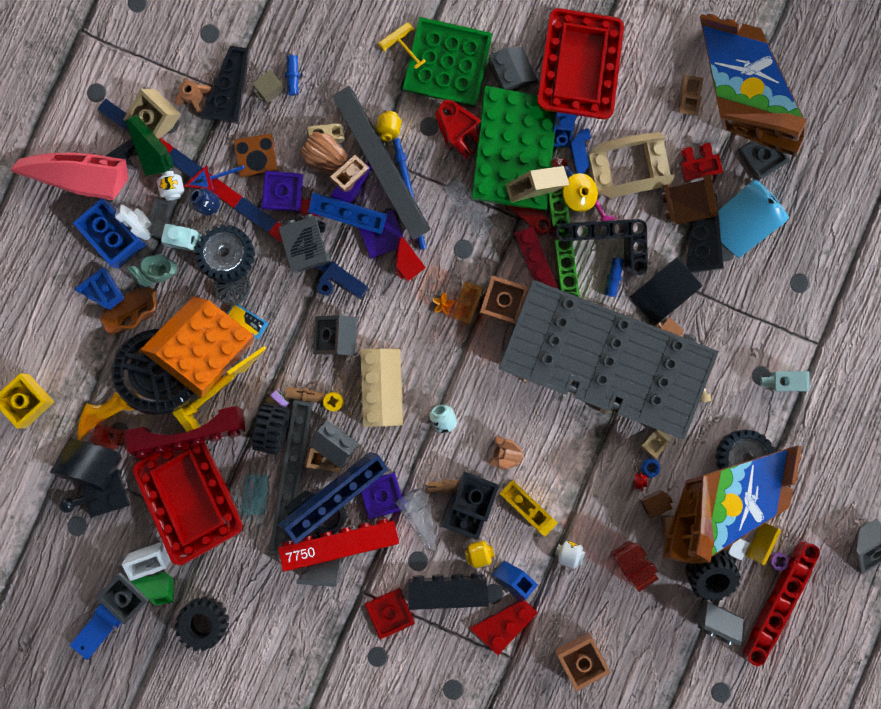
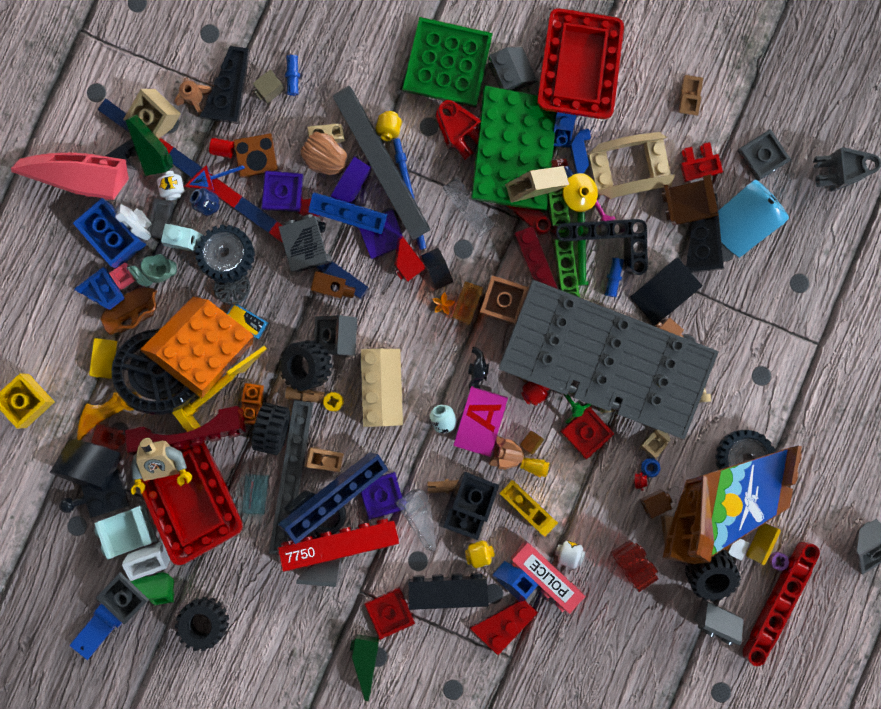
lavender tile [271,389,290,407] -> none
dark grey slope [309,420,360,468] -> none
medium nougat slope [329,155,369,192] -> none
yellow piece [378,22,425,69] -> none
nougat brick [555,632,611,691] -> none
piece [700,14,807,157] -> none
light aqua torso [761,371,810,392] -> none
none -> yellow slope [89,338,118,379]
none -> light aqua panel [94,505,157,560]
none -> coral plate [109,263,136,290]
none -> torso [131,438,192,495]
none -> red piece [209,138,234,158]
none -> orange slope [241,383,264,425]
none -> black tyre [279,340,332,391]
none -> reddish brown torso [310,271,356,300]
none -> dark green slope [350,634,380,702]
none -> black slope [421,248,453,290]
none -> dark pink slope [453,386,508,457]
none -> black piece [468,347,490,390]
none -> coral brick [511,541,586,614]
none -> pearl gold slope [520,431,544,454]
none -> yellow cone [520,458,550,478]
none -> red head [521,381,549,406]
none -> red tile [560,406,614,460]
none -> green plant [562,393,592,424]
none -> green bar [577,194,588,286]
none -> dark grey piece [813,147,881,192]

